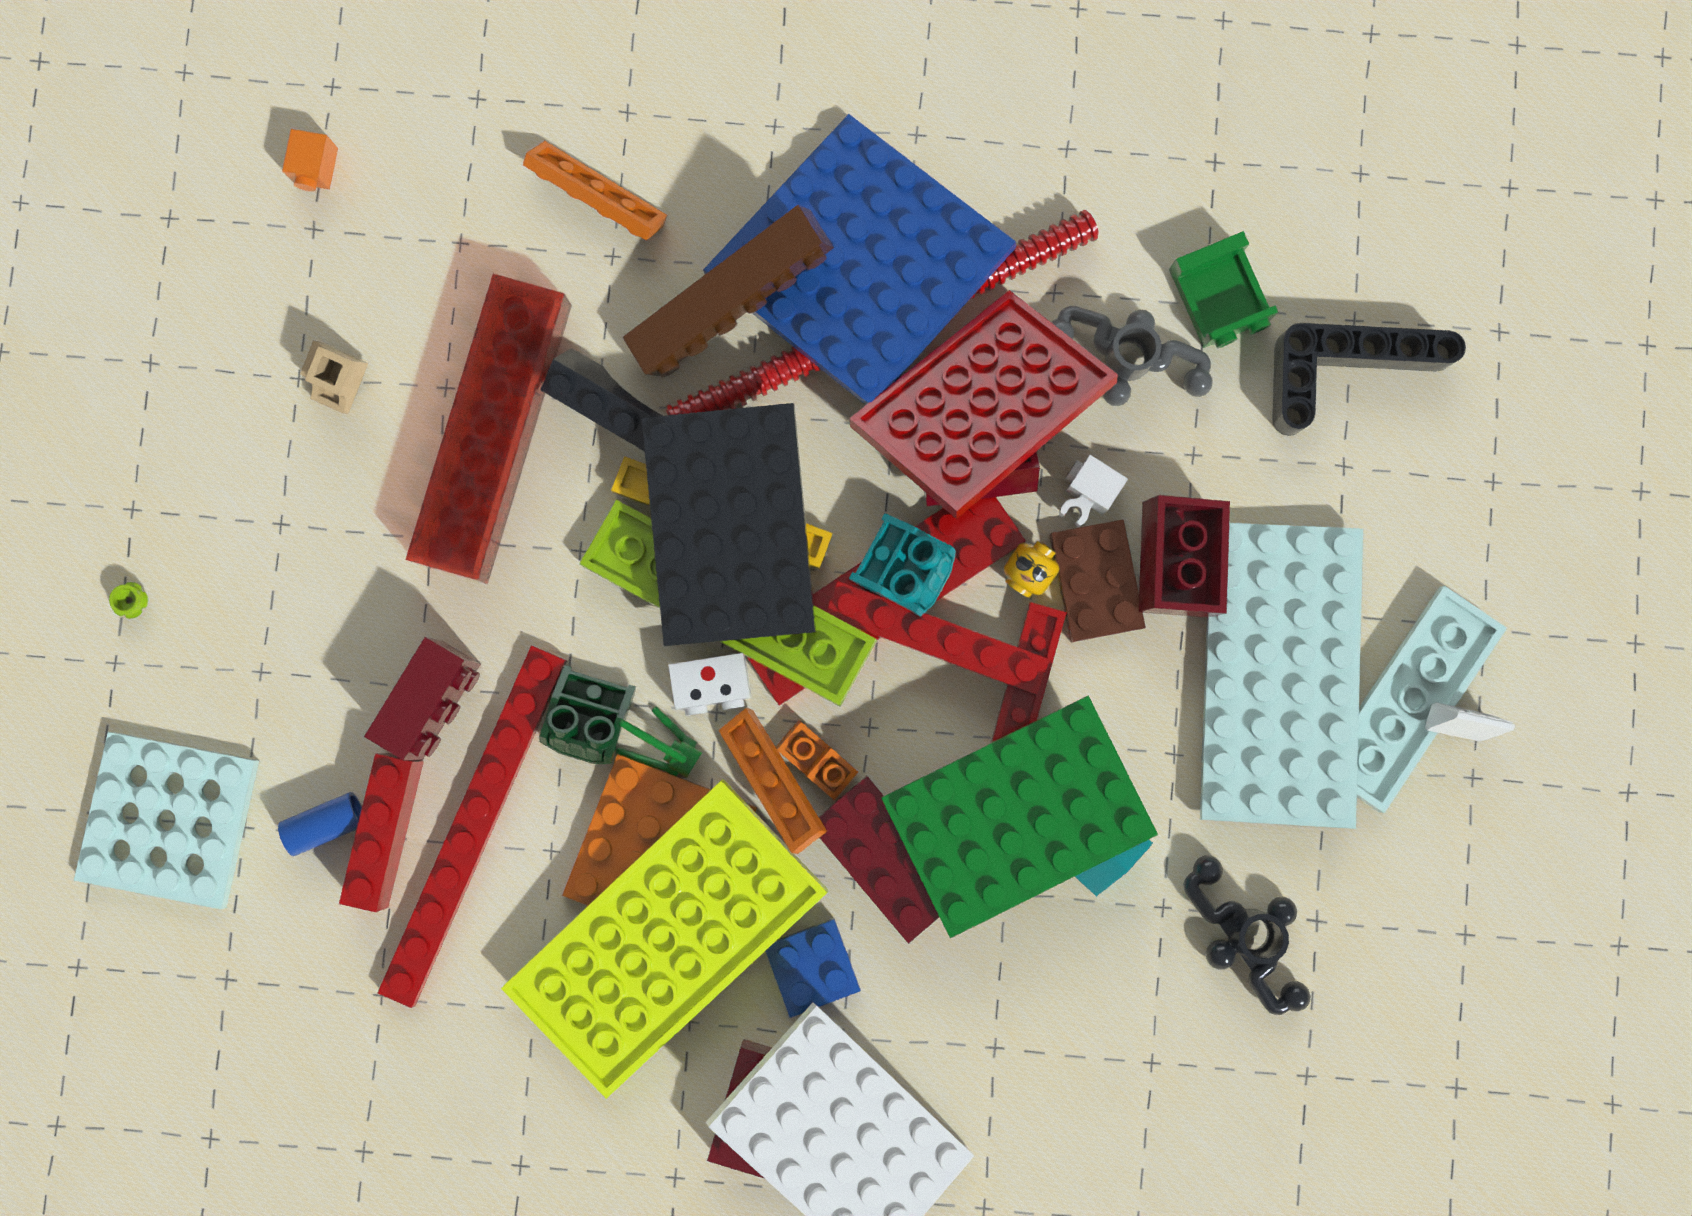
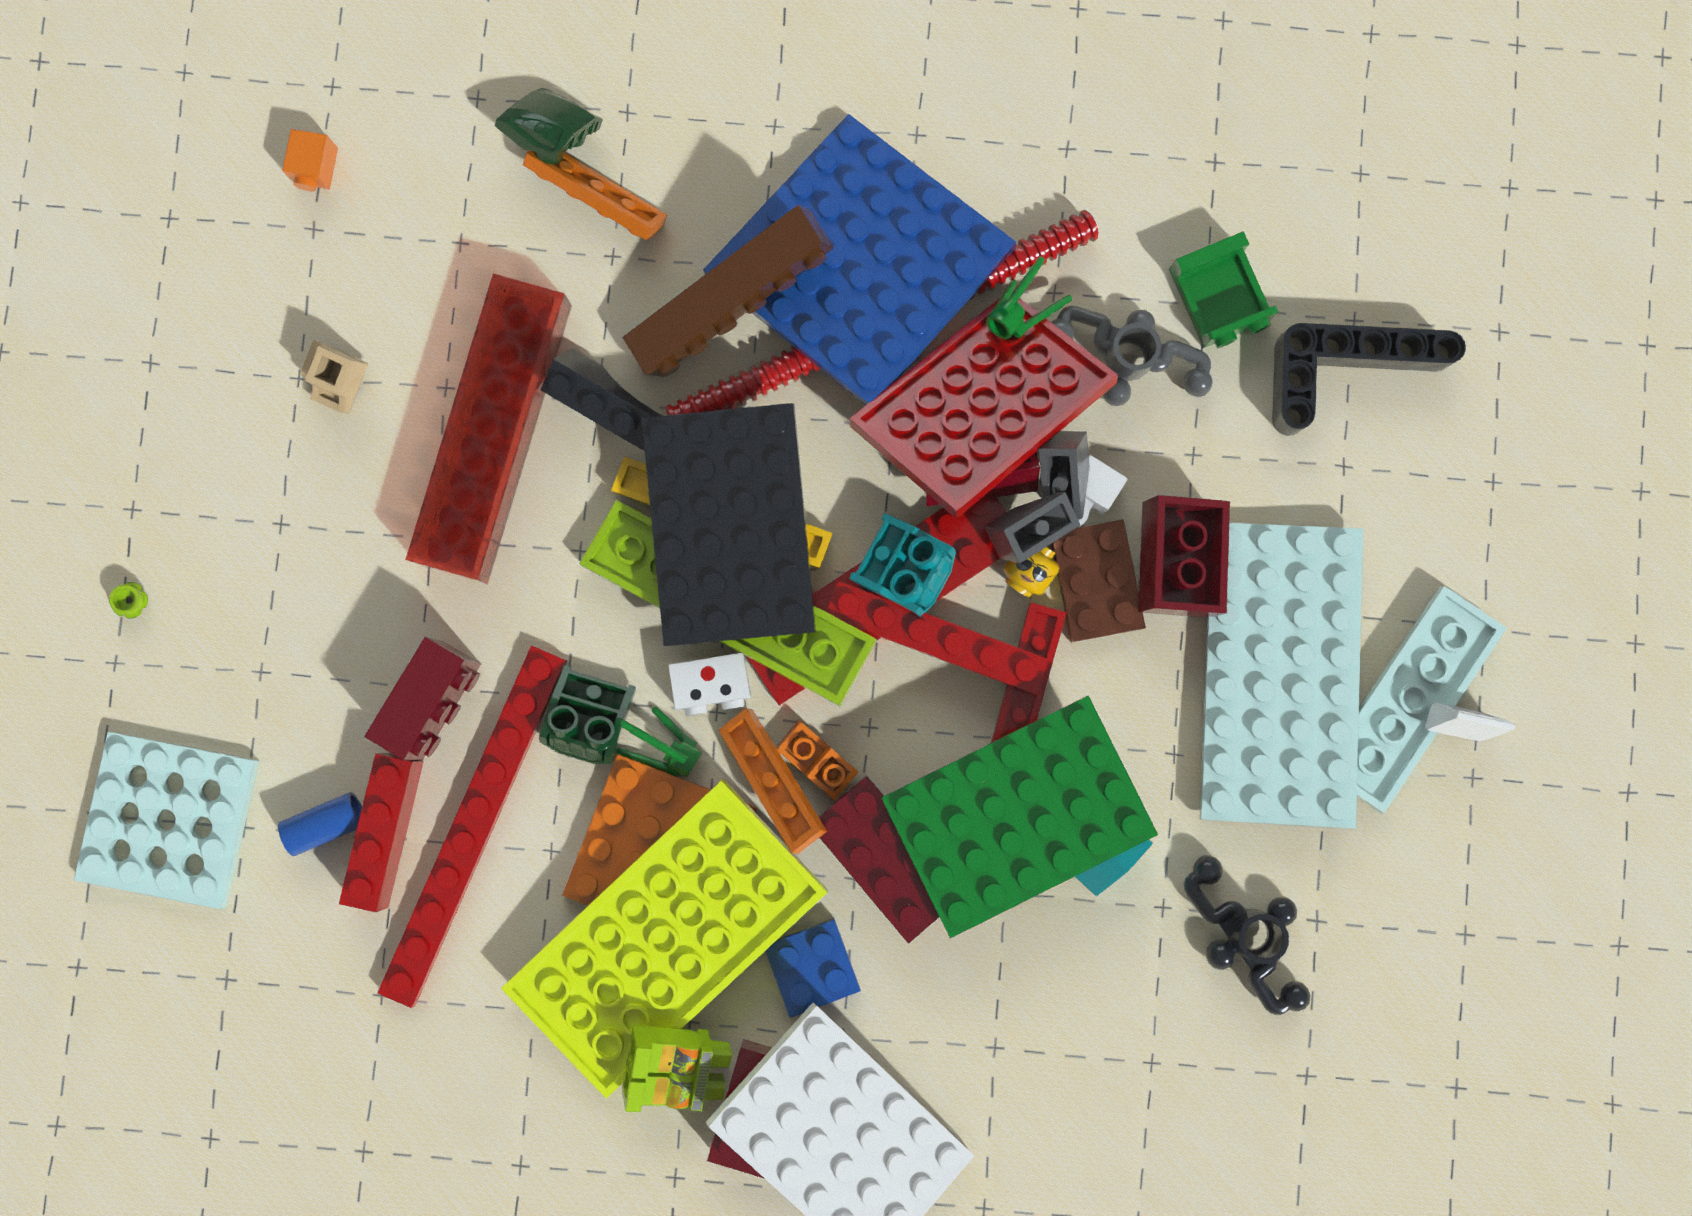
none -> dark green slope [494,88,603,164]
none -> lime hips [622,1025,732,1112]
none -> dark grey slope [984,492,1080,564]
none -> green plant [986,257,1072,340]
none -> dark grey slope [1039,431,1090,519]

